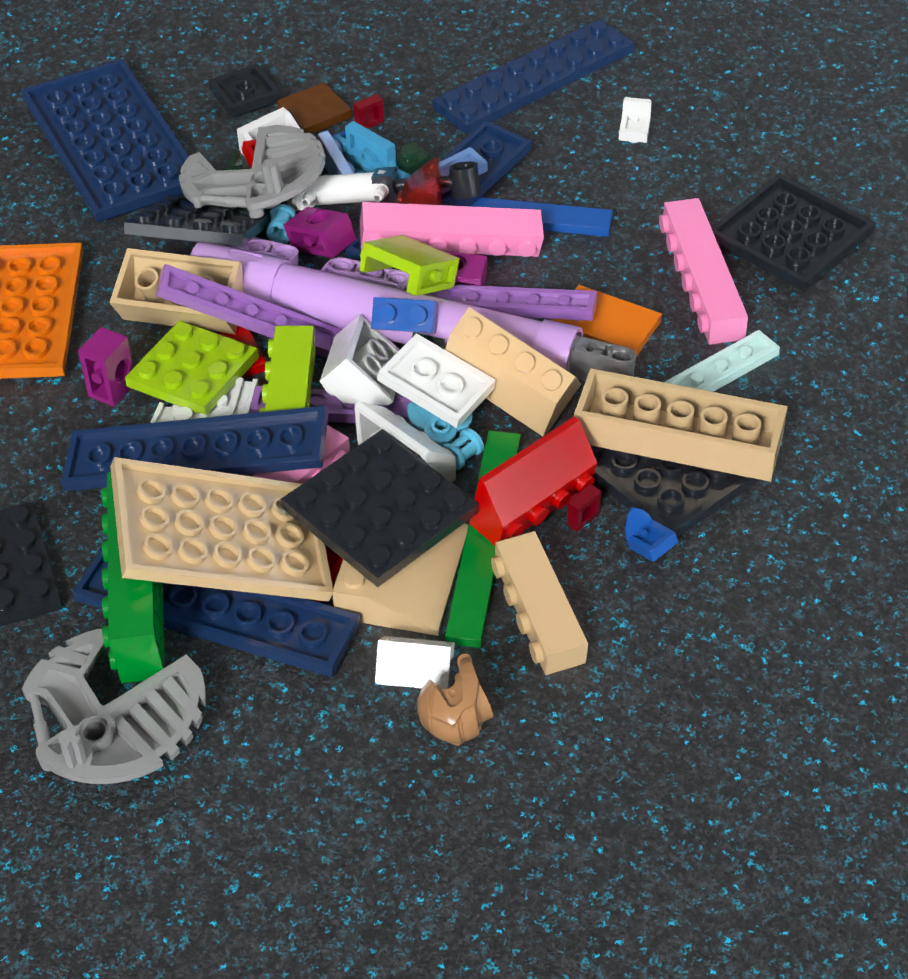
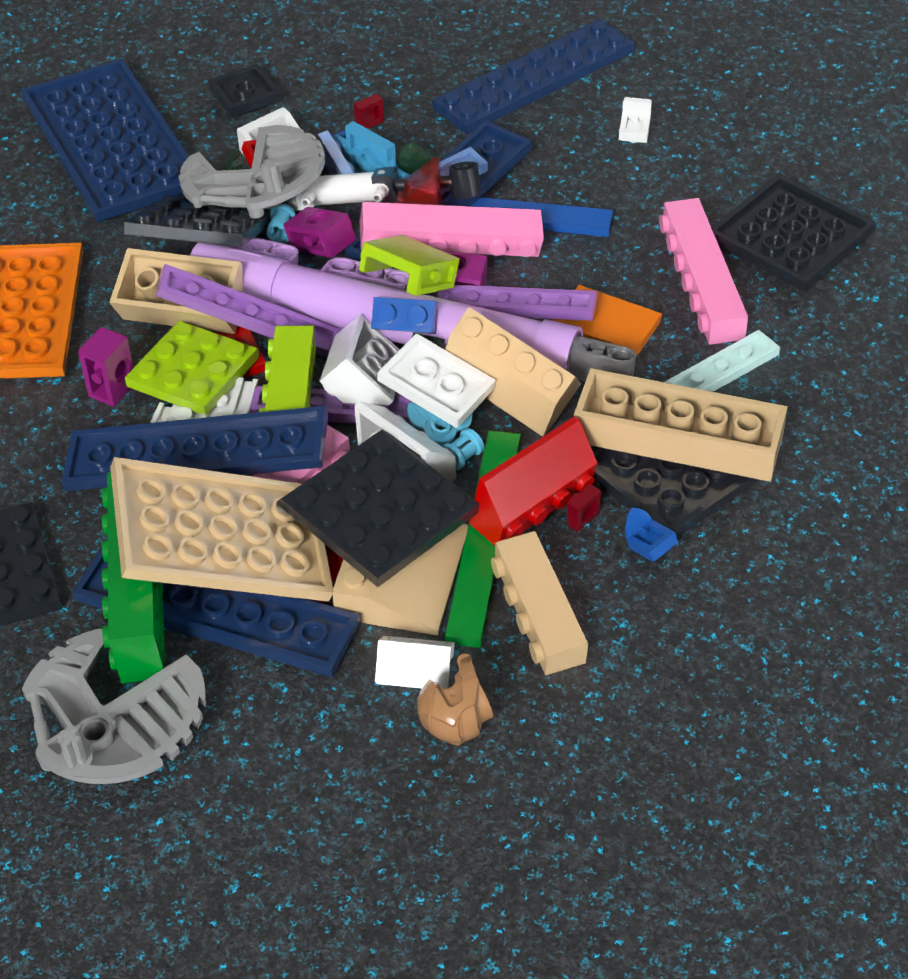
reddish brown tile [277,82,352,134] -> none

